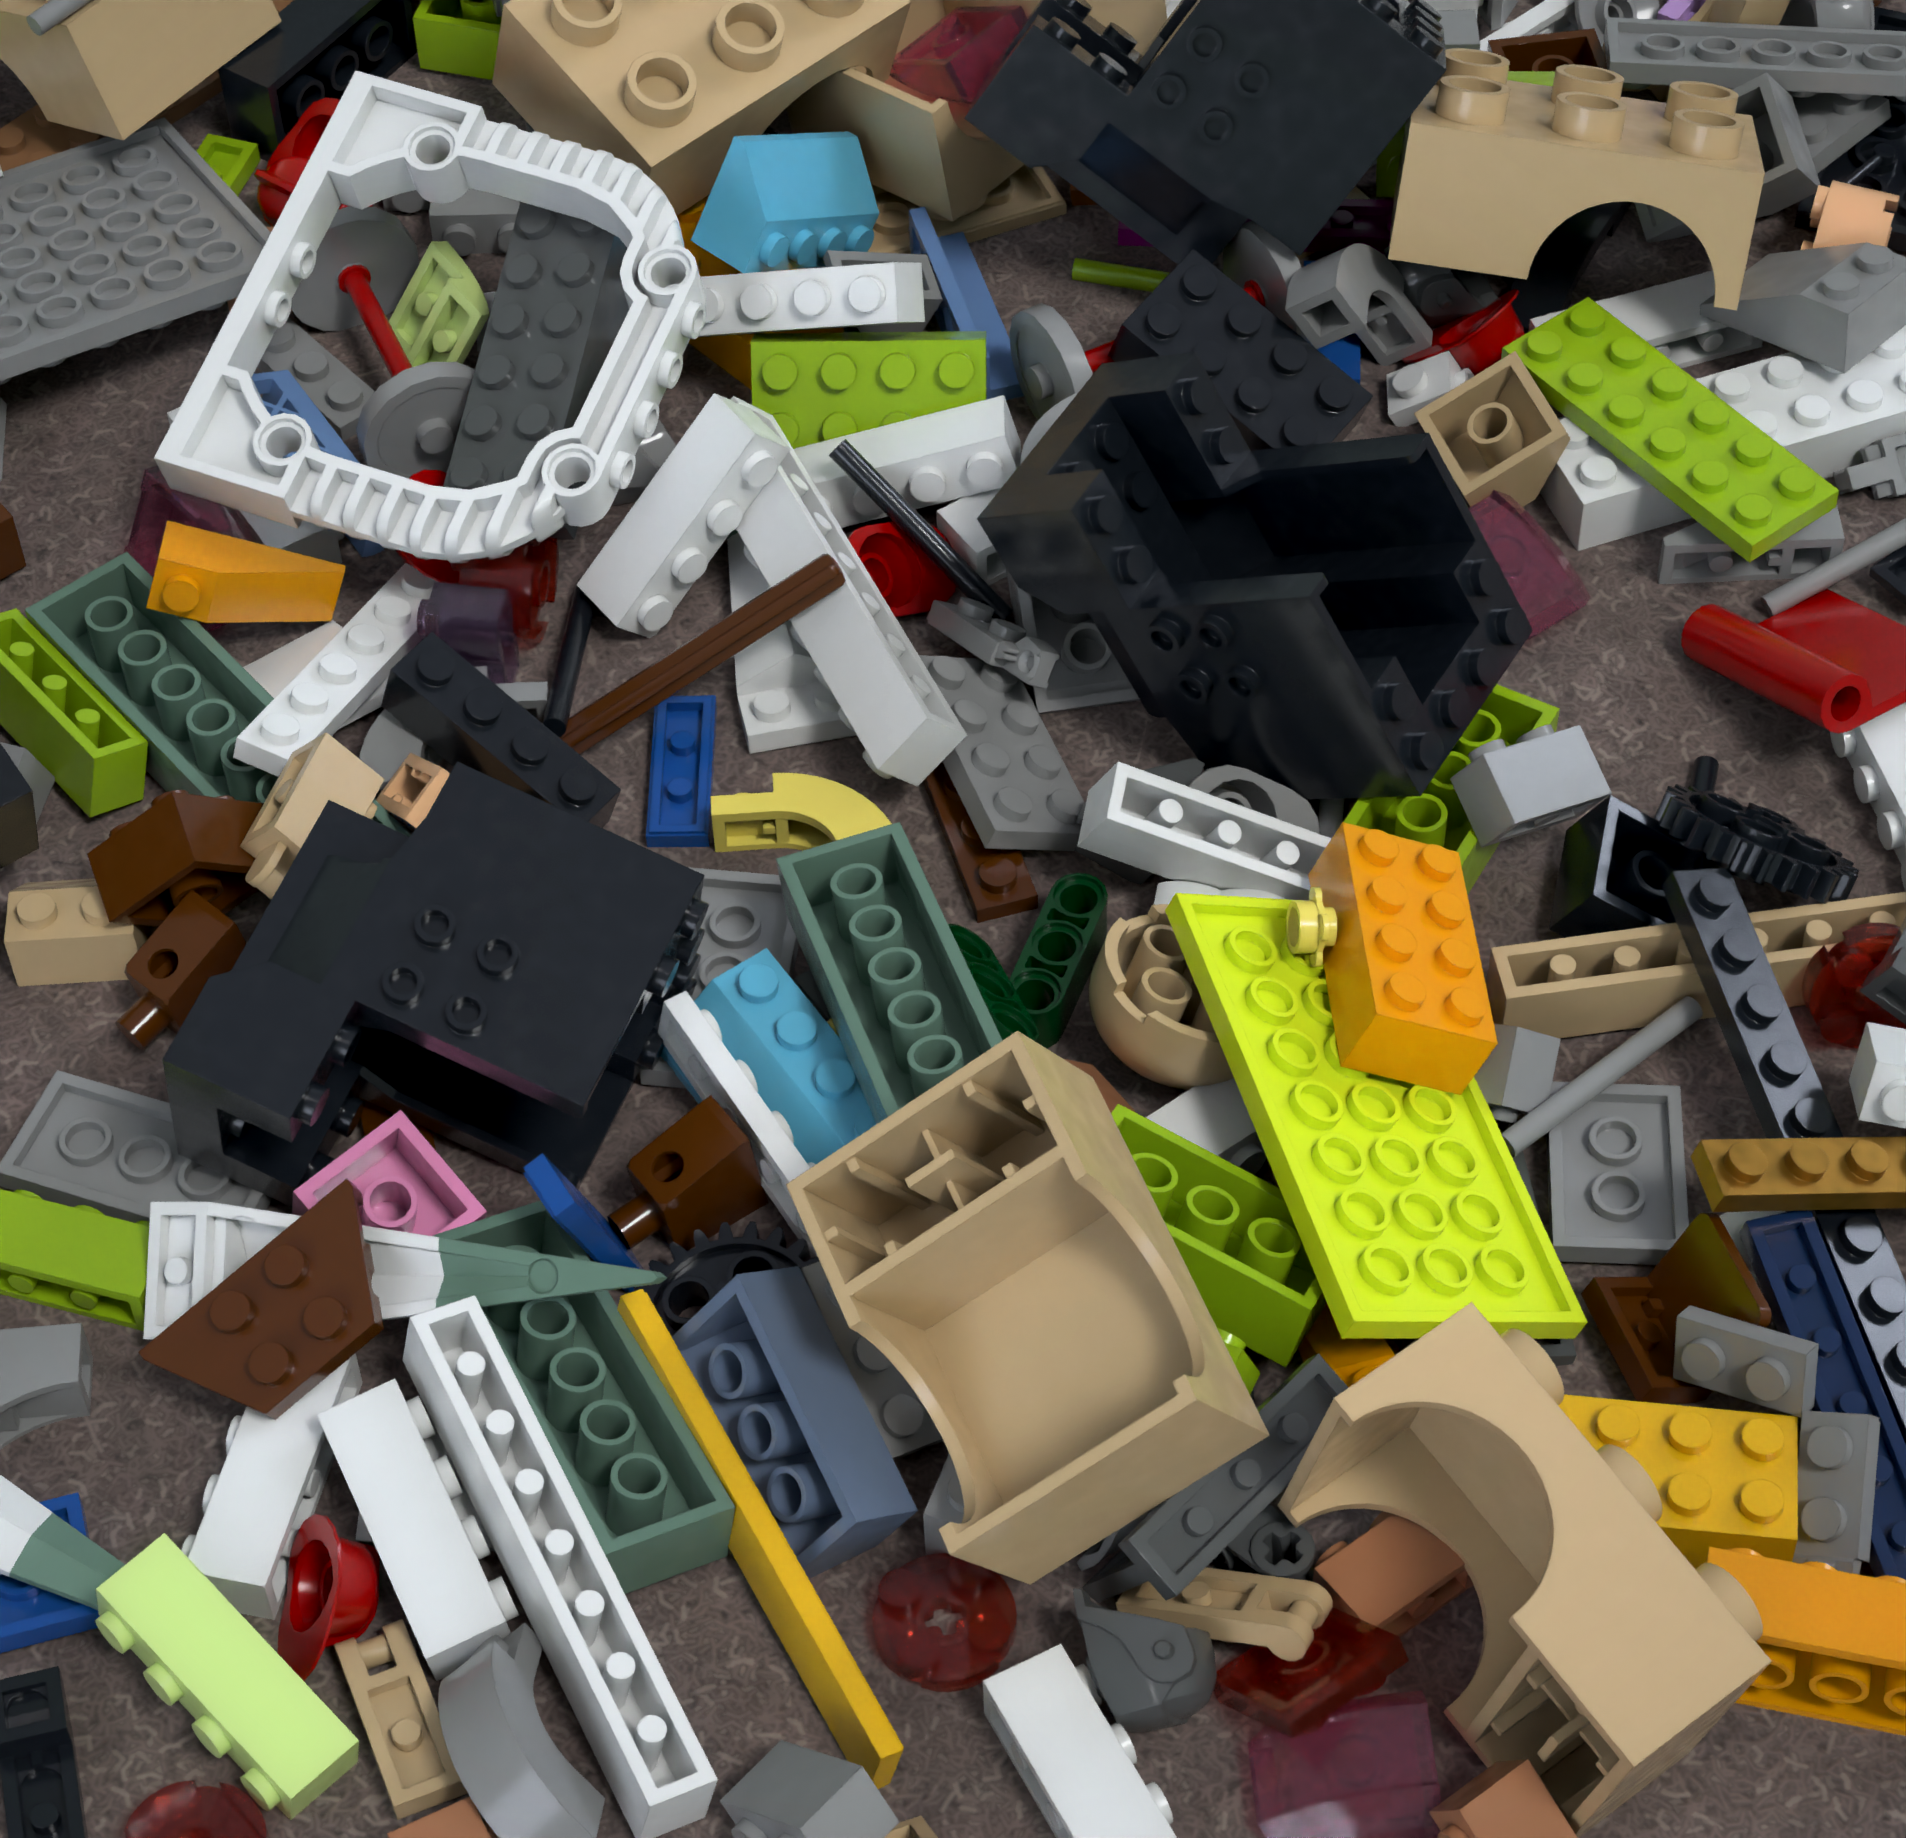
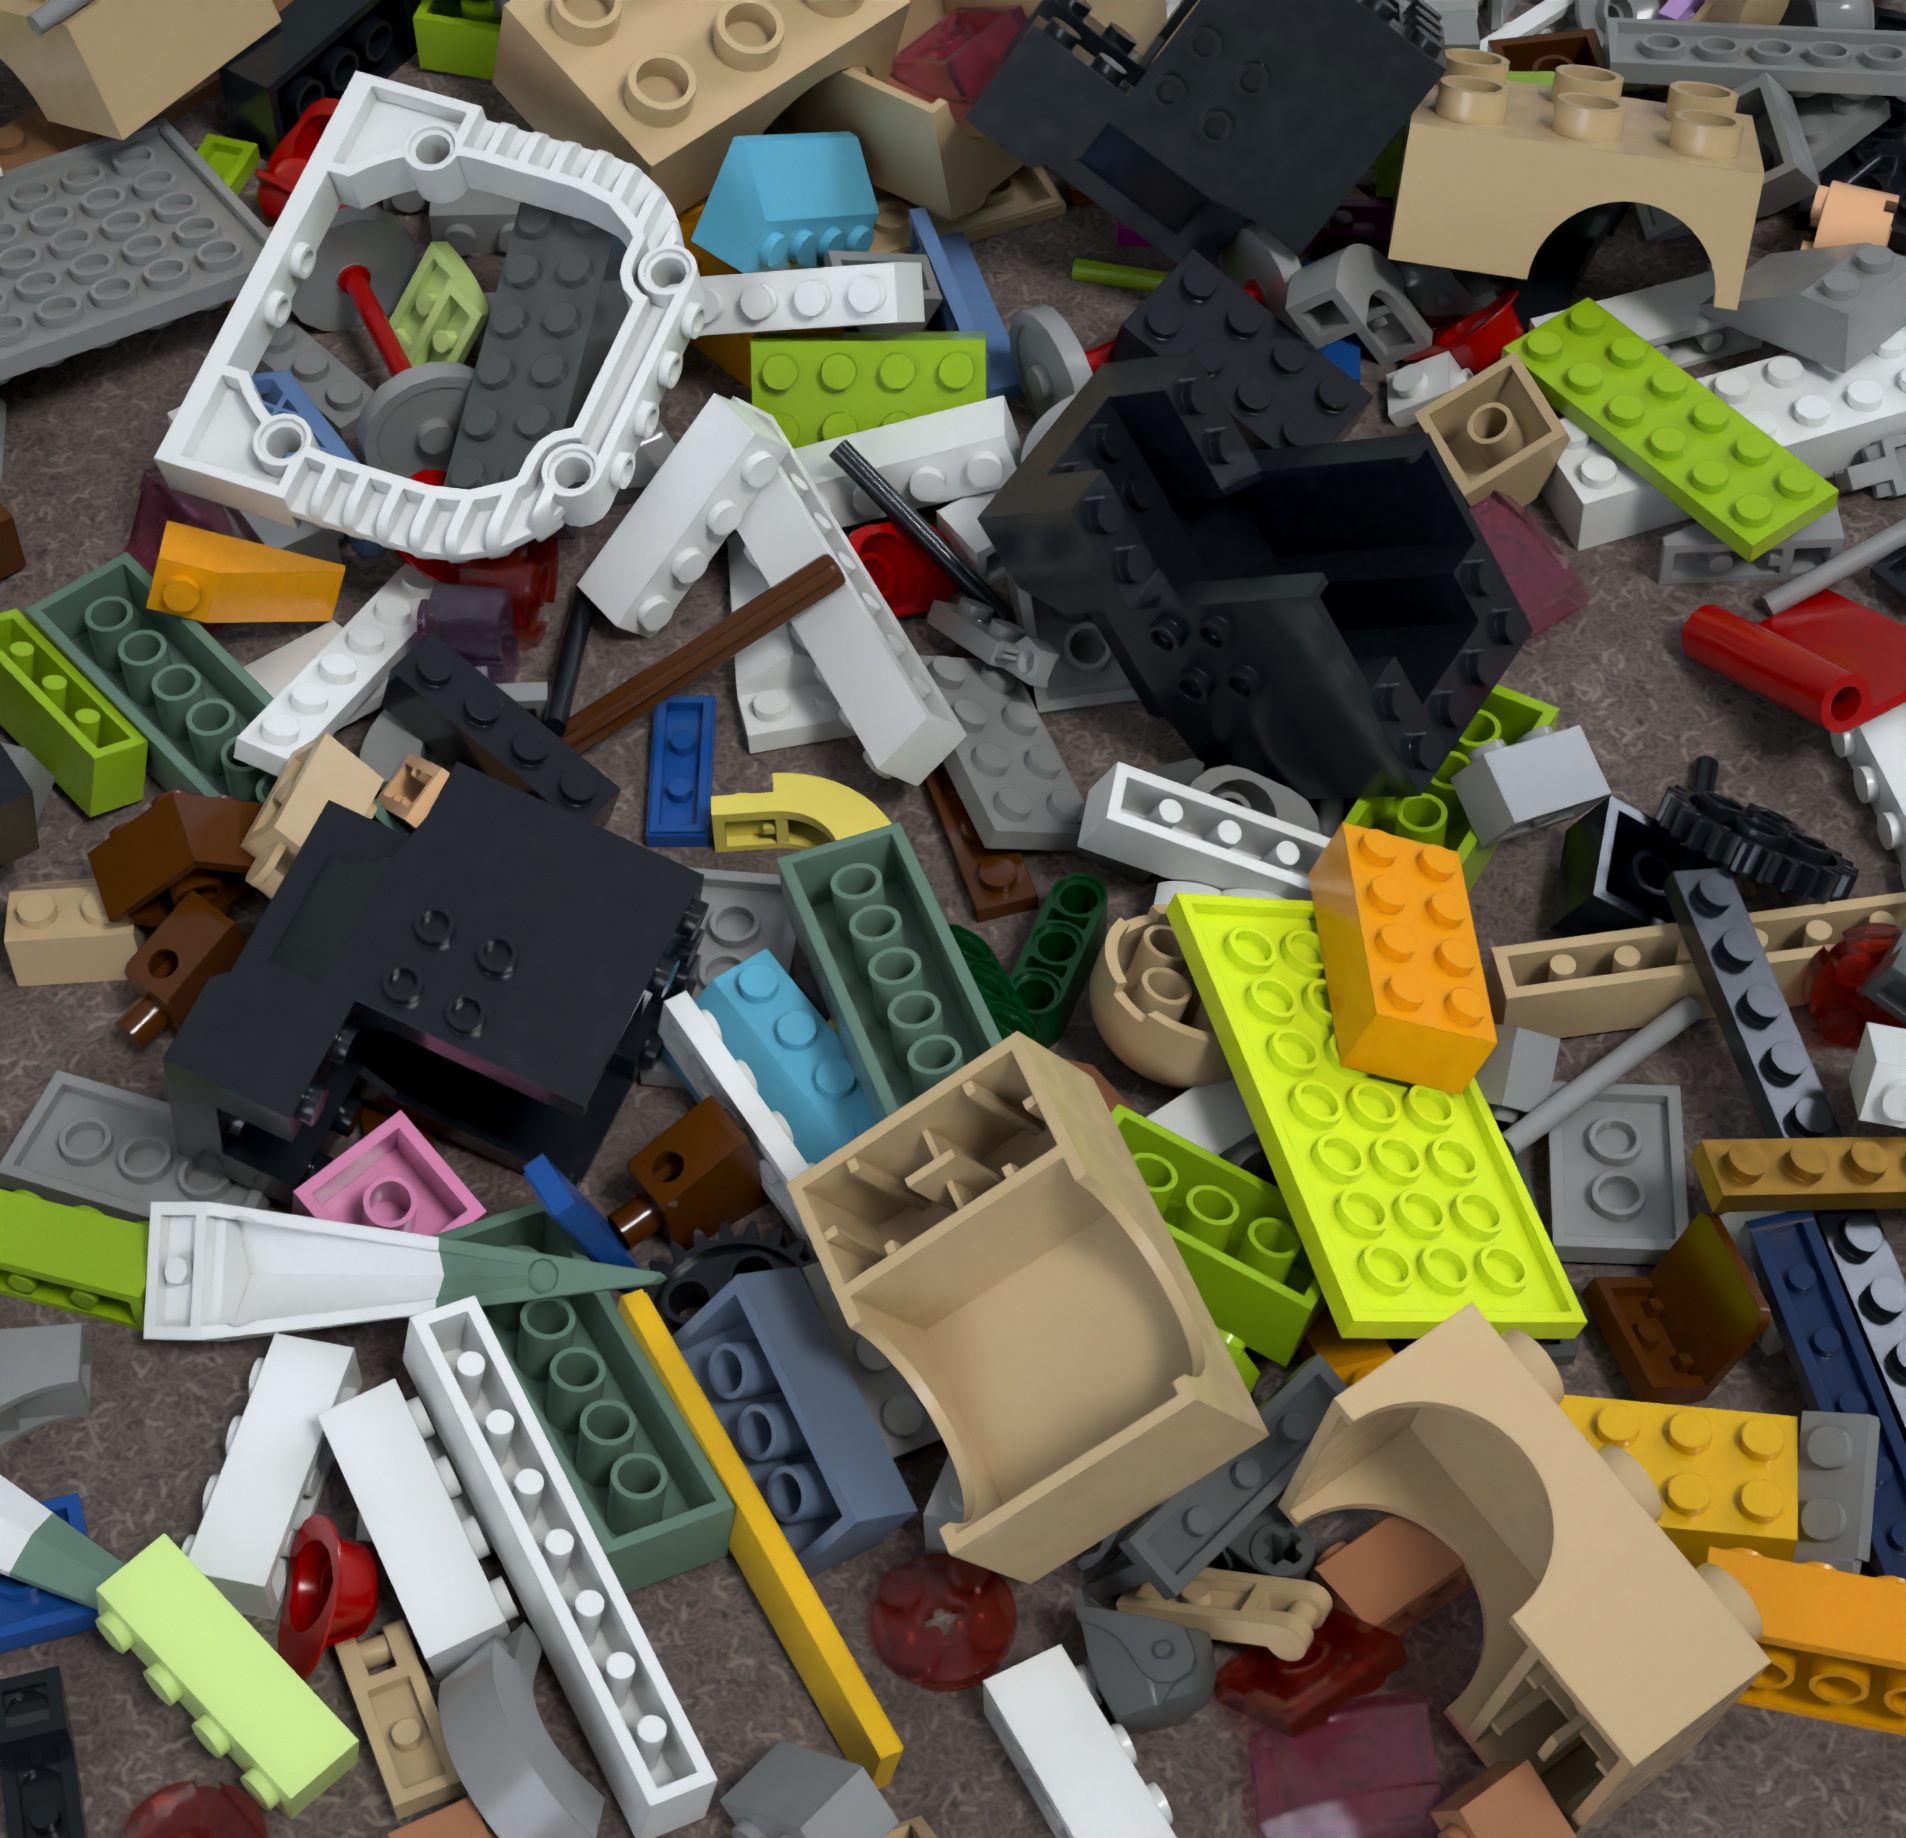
reddish brown wing [139,1178,384,1420] -> none
light yellow plate [1286,887,1337,967] -> none
light grey plate [1673,1305,1819,1418] -> none

